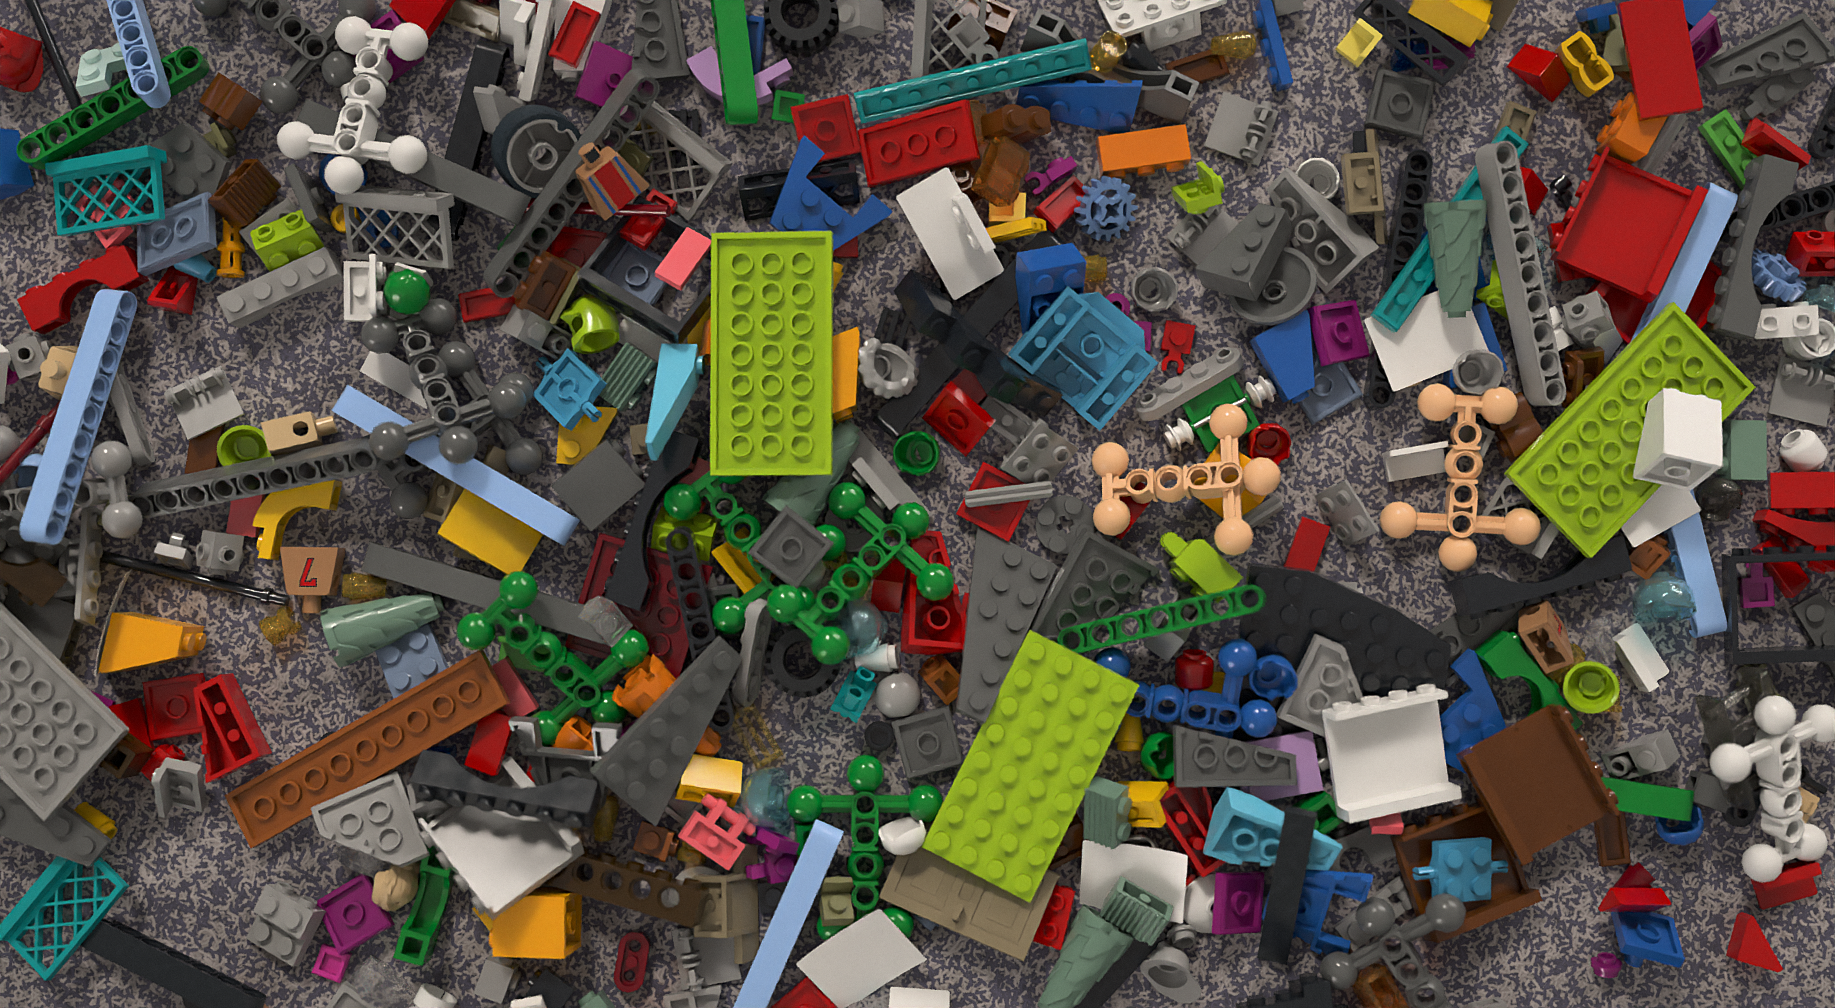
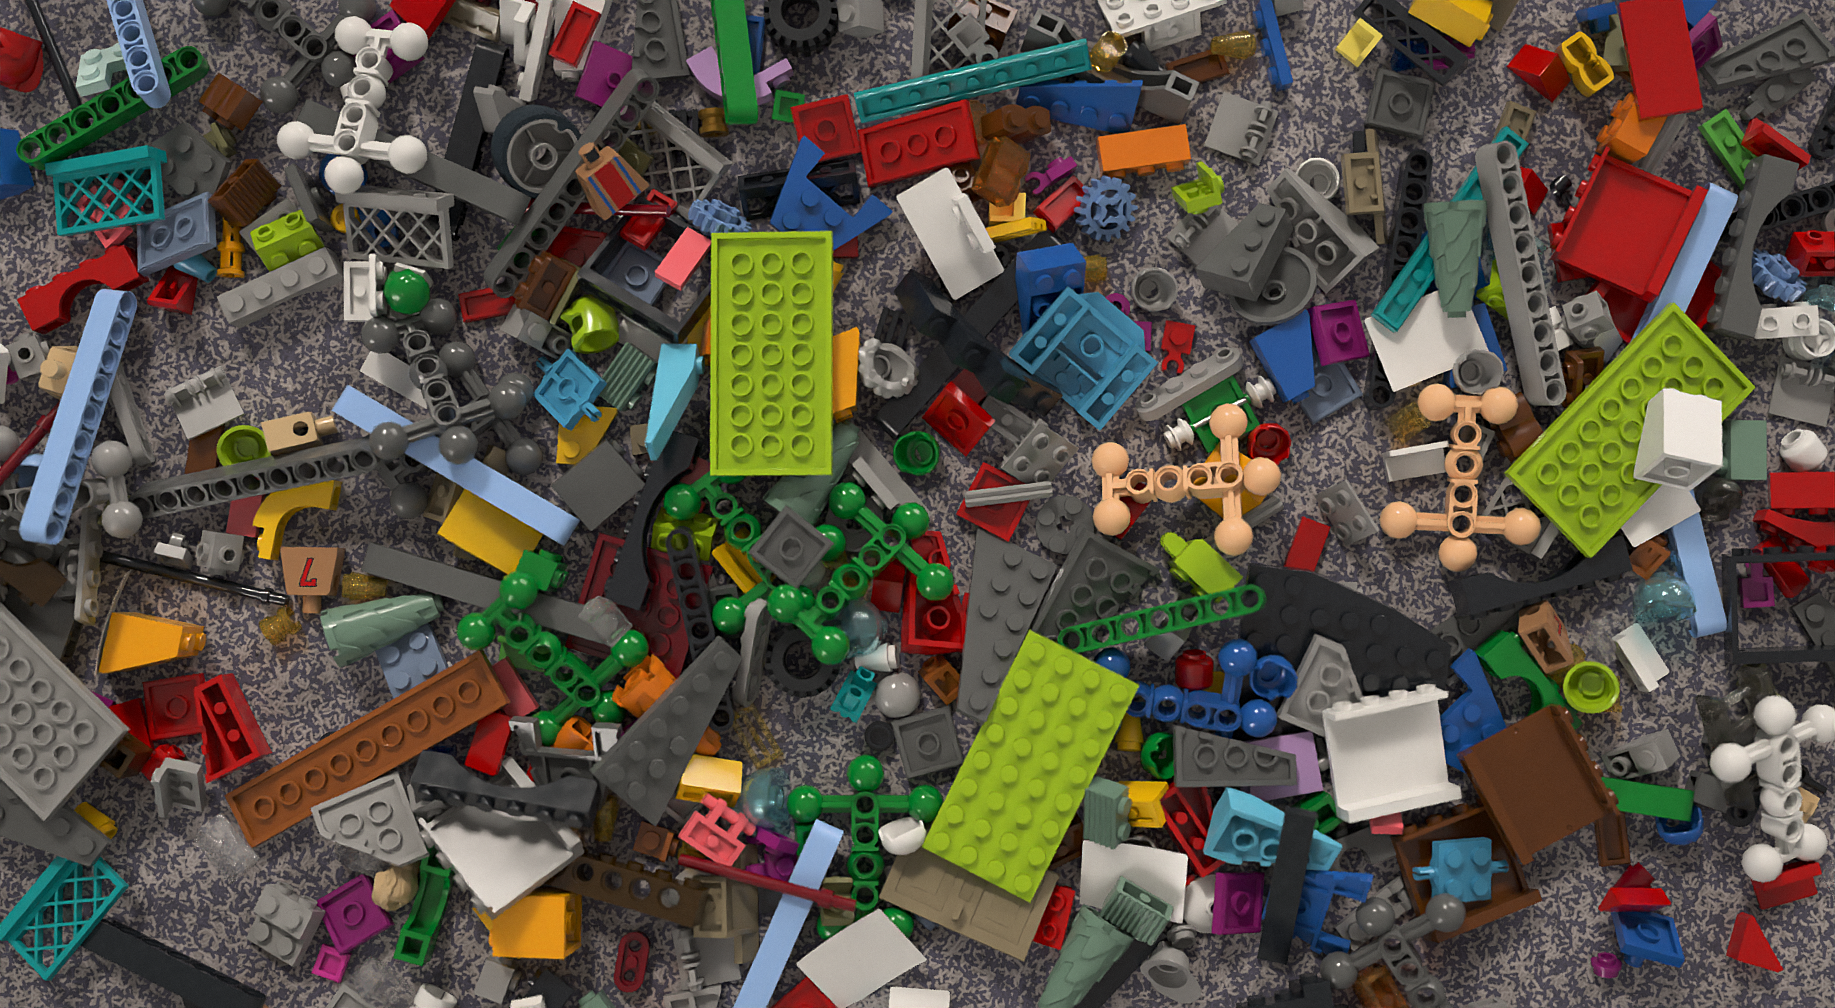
none -> clear brick [193,812,260,884]
none -> green brick [515,549,569,592]
none -> dark red bar [678,853,857,912]
none -> medium blue gear [688,199,752,237]
none -> pearl gold wheel [698,107,729,138]
none -> clear yellow panel [1383,401,1432,445]

